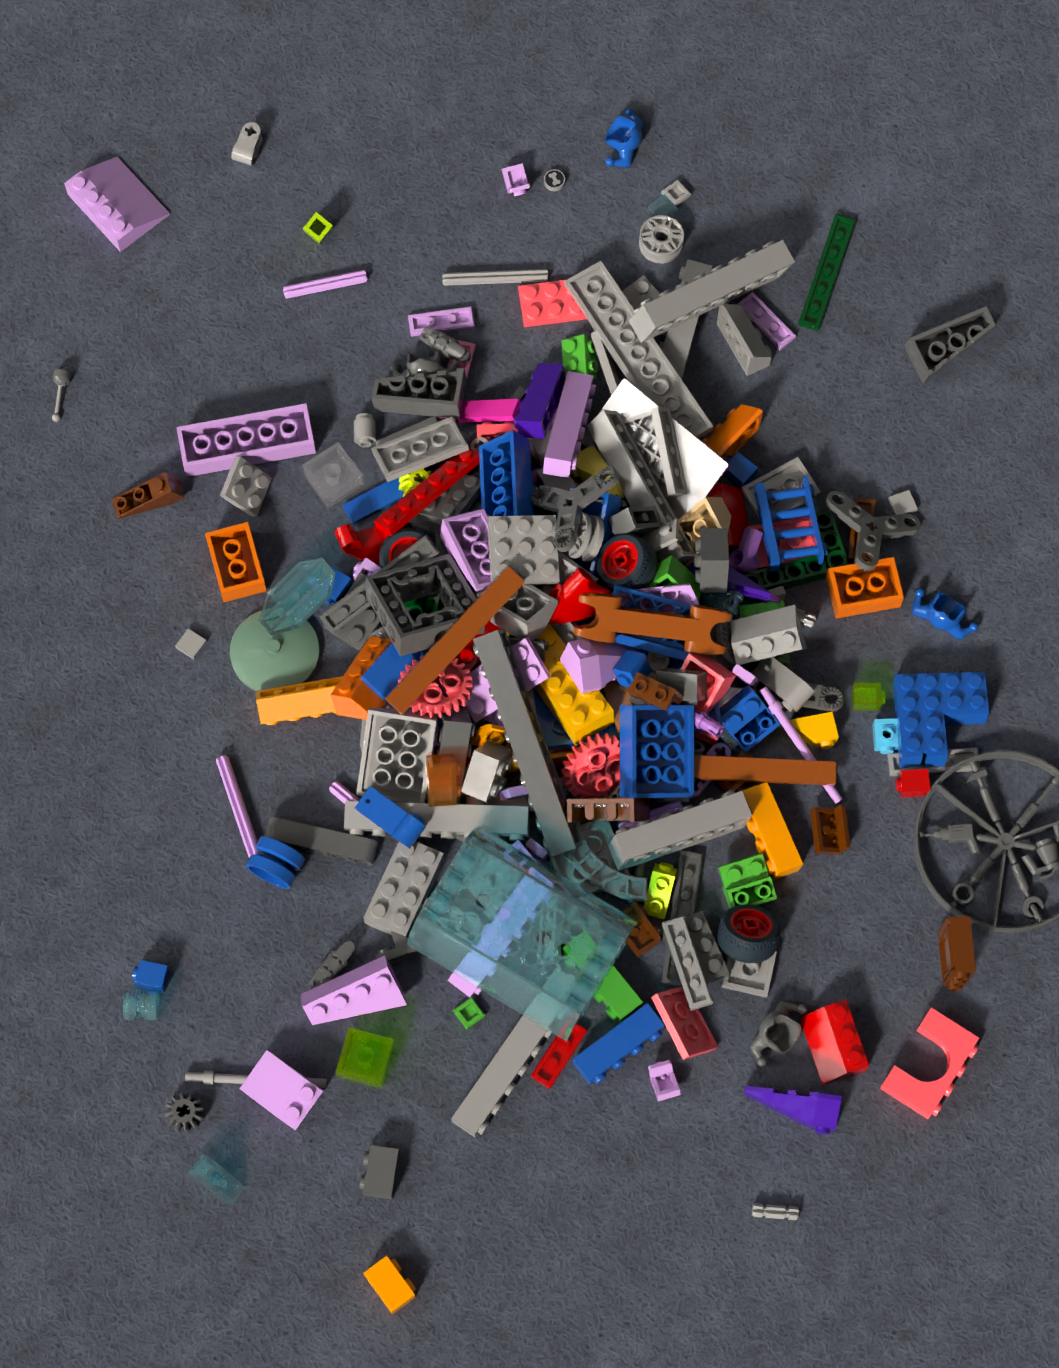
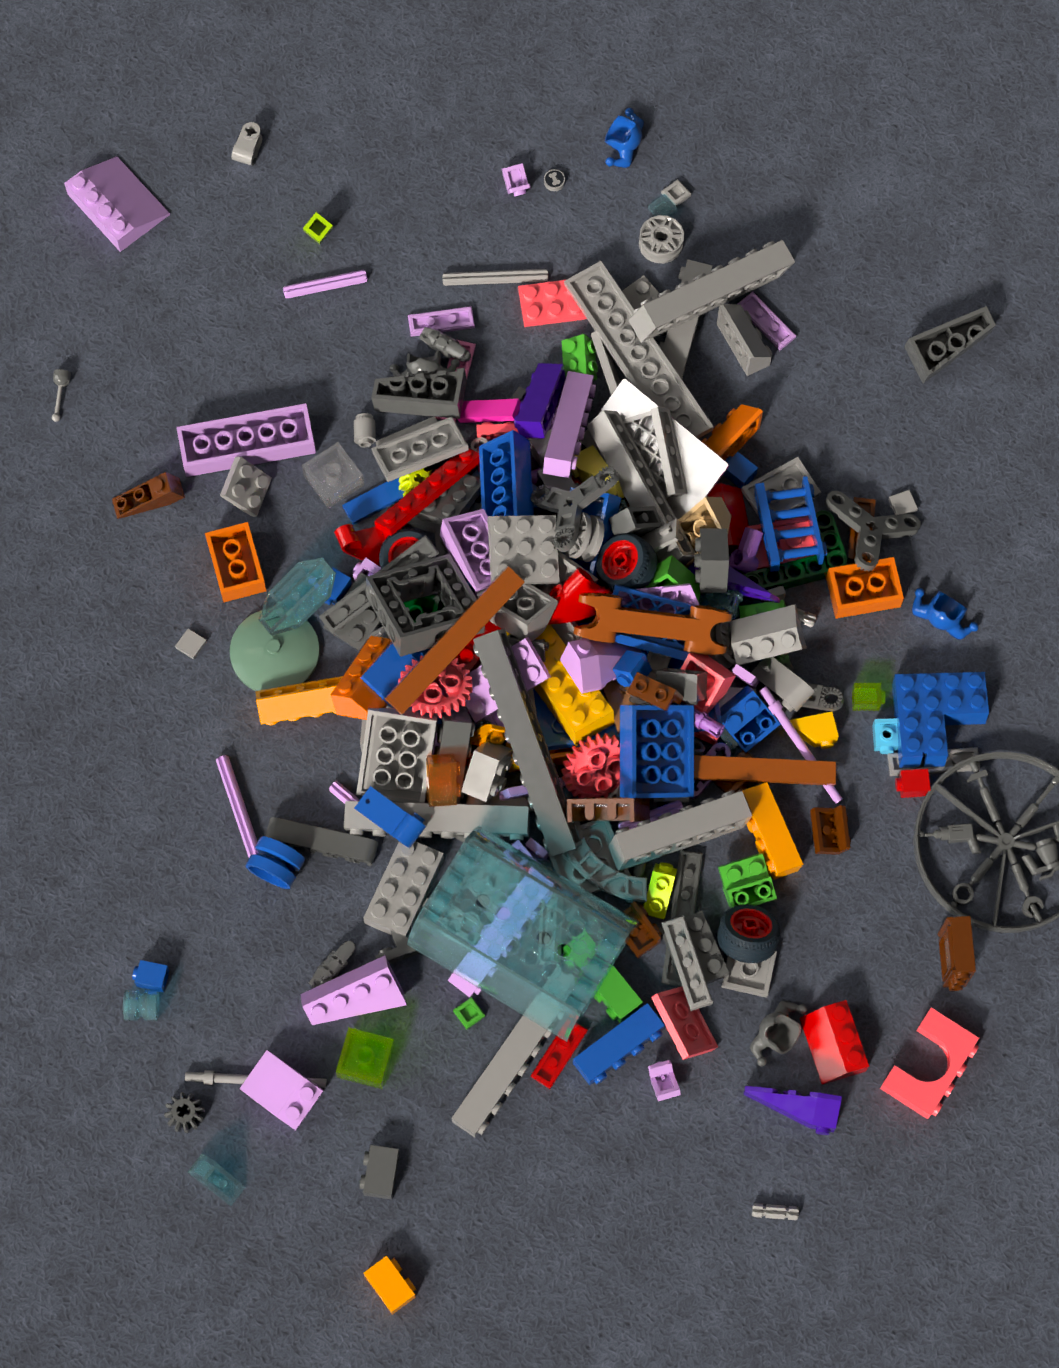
dark green tile [798,214,856,331] -> none

